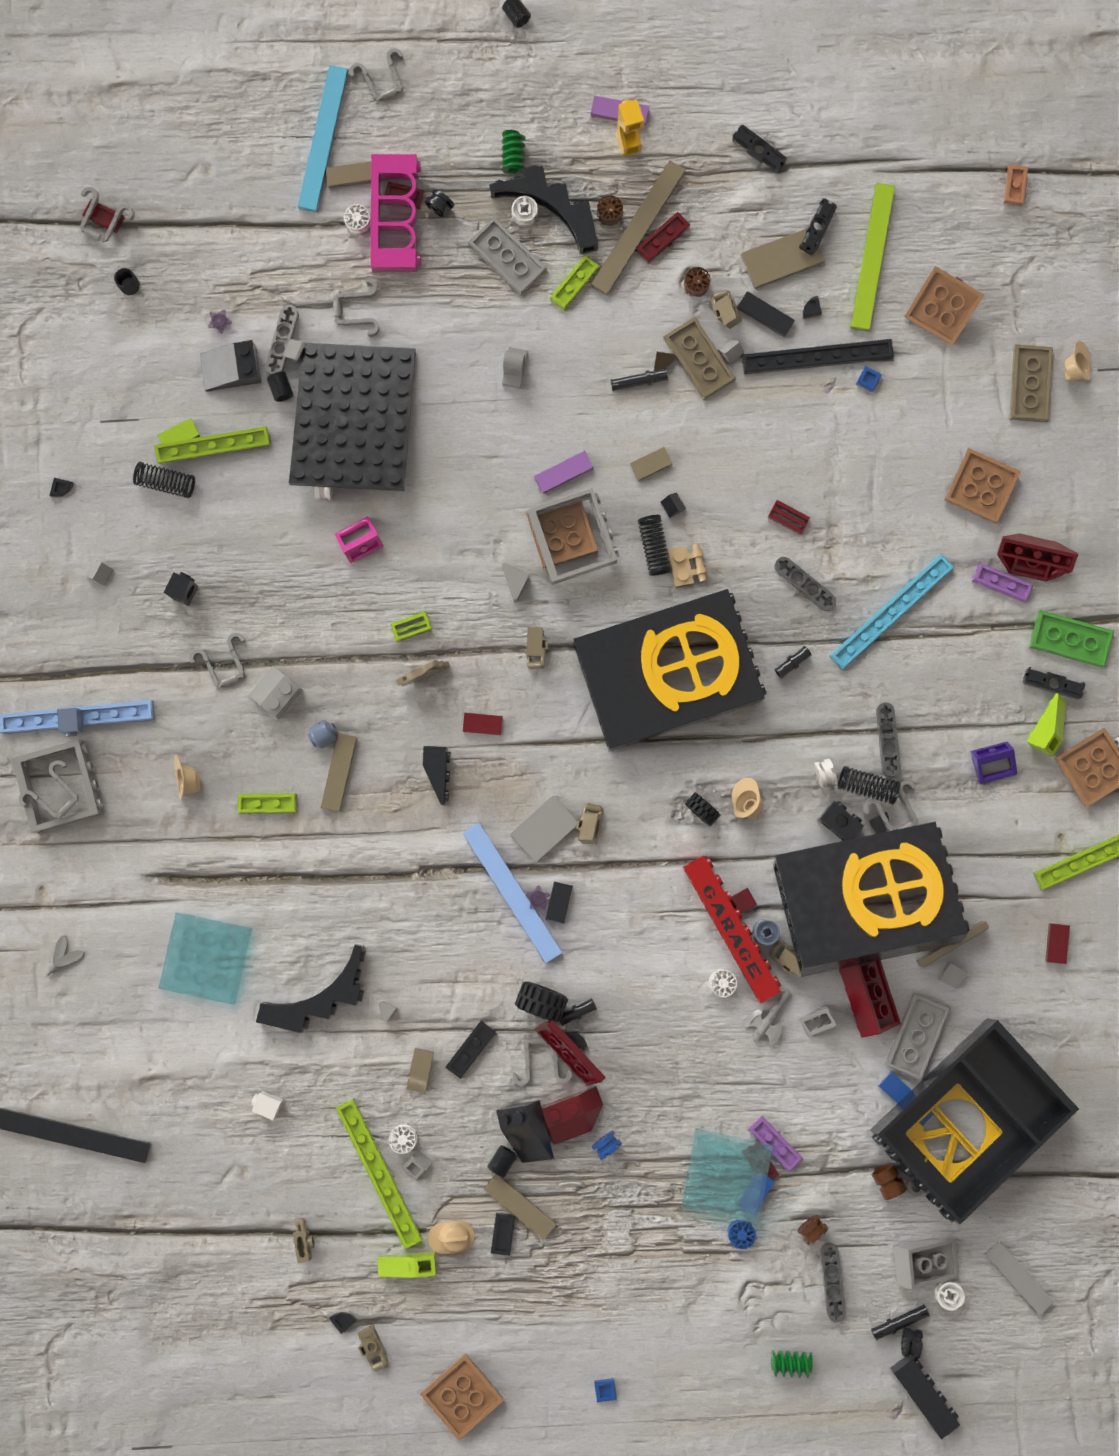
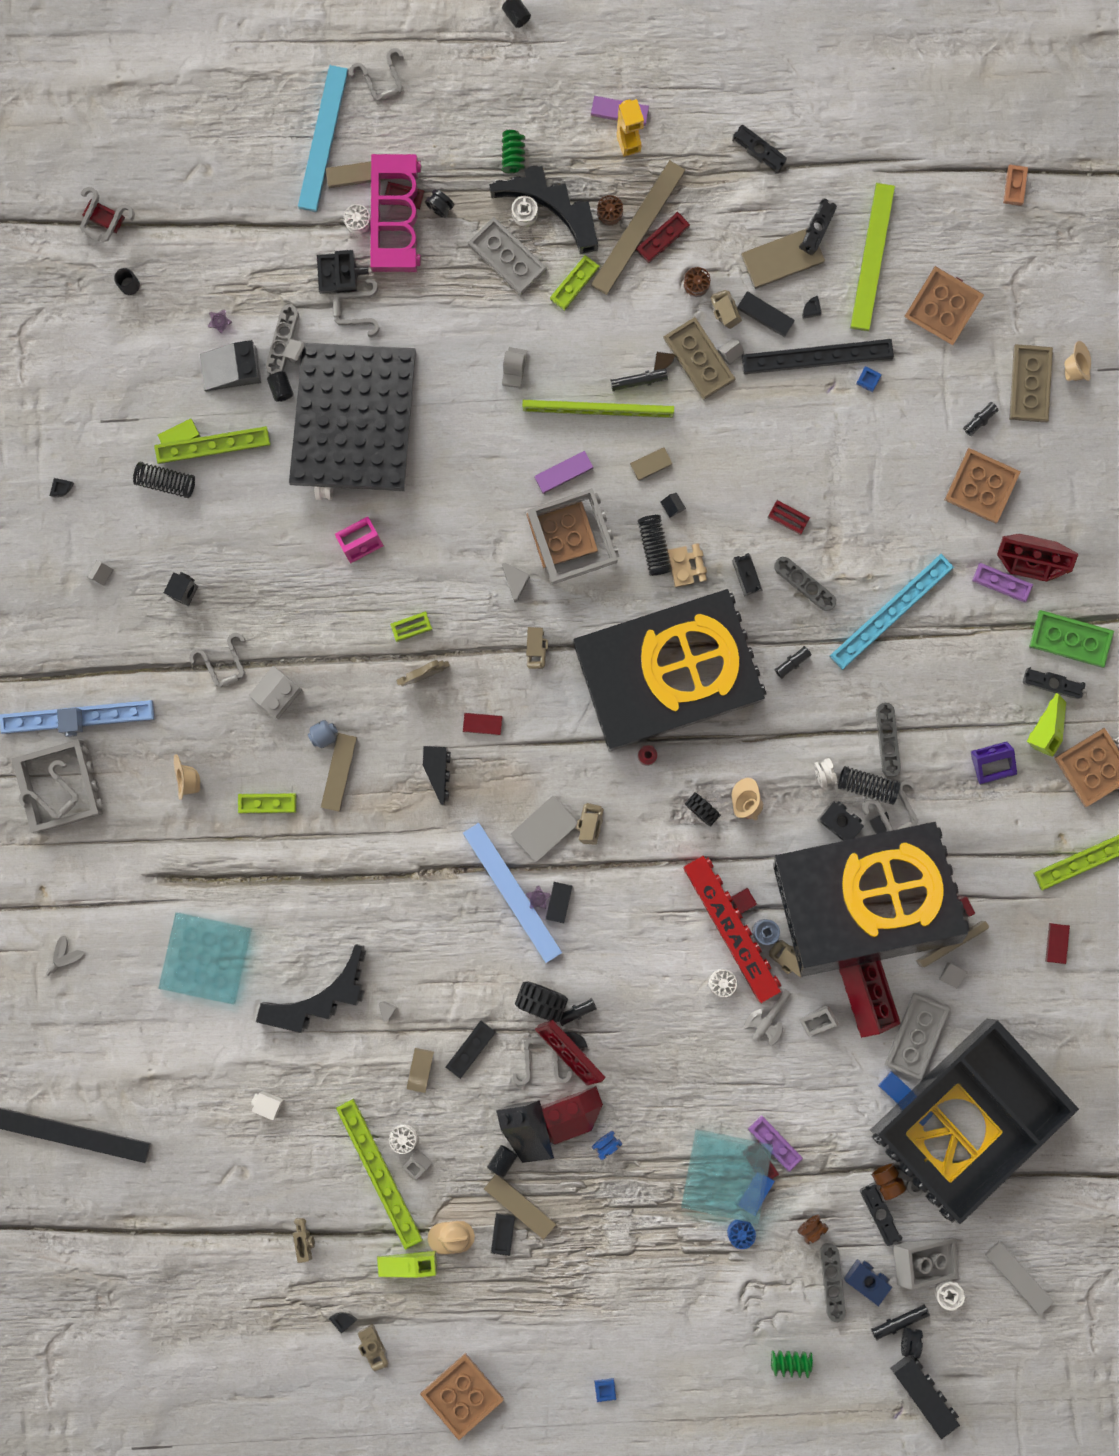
none -> black plate [317,250,369,294]
none -> lime tile [522,400,674,418]
none -> dark red brick [638,745,658,766]
none -> black hinge [732,553,762,597]
none -> dark blue brick [844,1259,892,1307]
none -> black piece [860,1183,902,1246]
none -> dark red tile [957,896,975,917]
none -> black pin [963,402,999,436]

